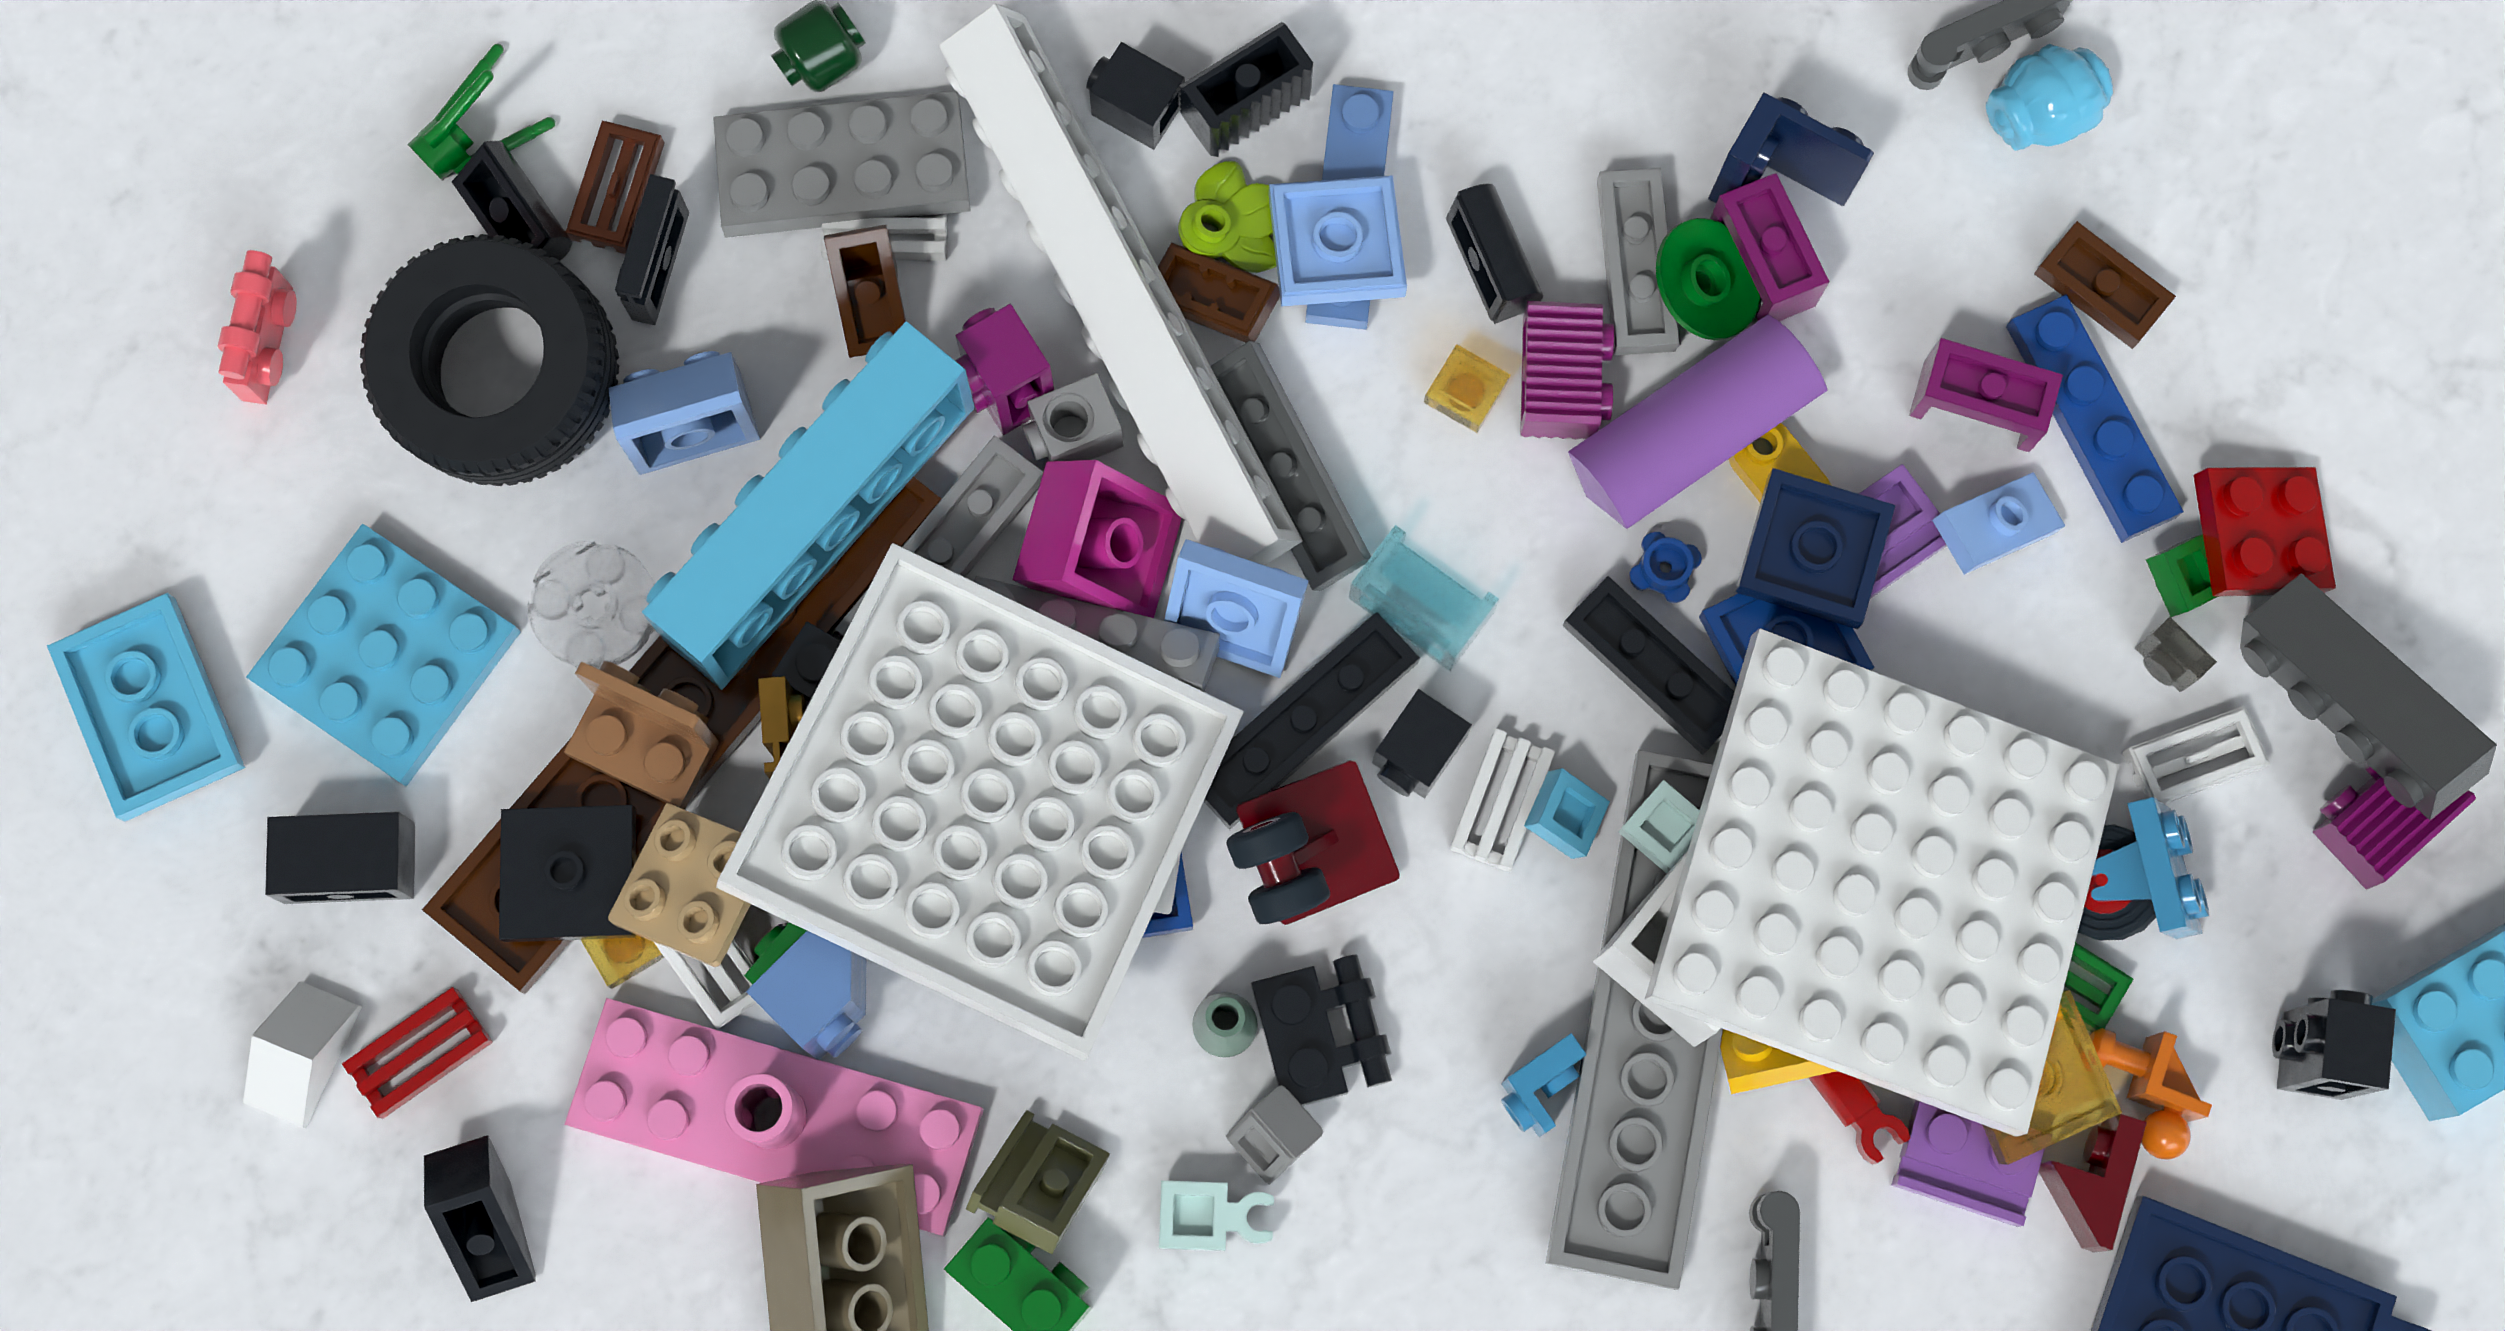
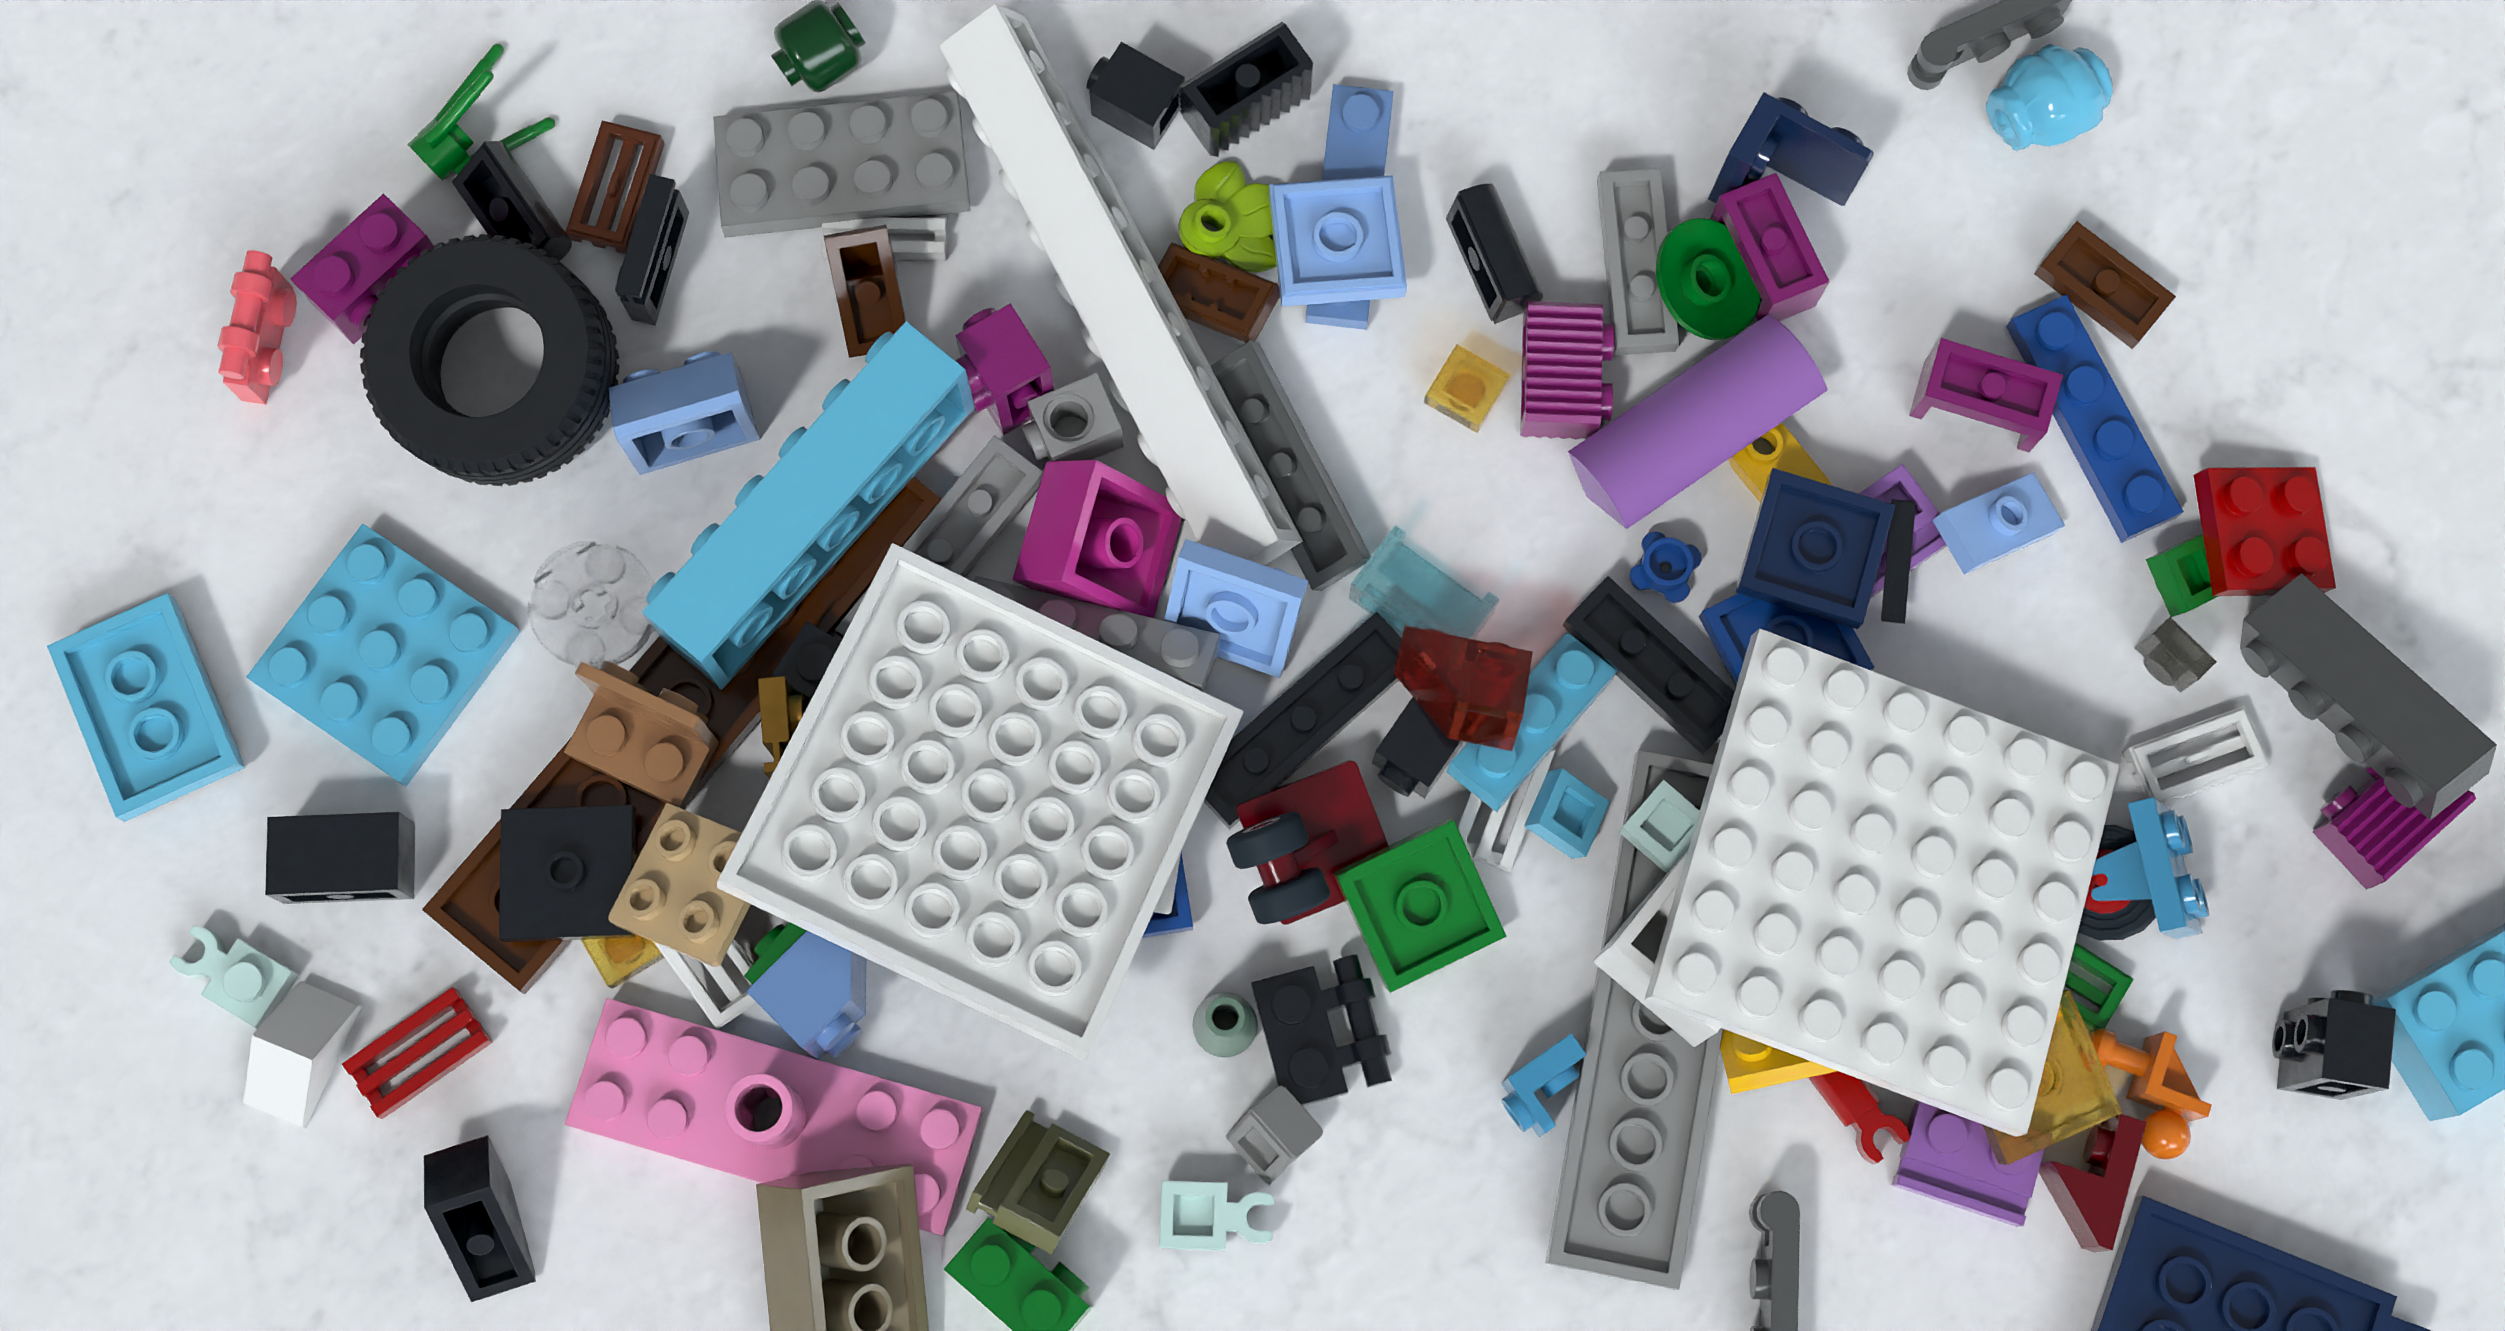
none -> light aqua plate [169,926,299,1029]
none -> magenta brick [290,193,434,345]
none -> green plate [1333,817,1507,993]
none -> clear red slope [1394,626,1533,751]
none -> medium azure plate [1447,632,1617,812]
none -> black piece [1881,499,1916,624]

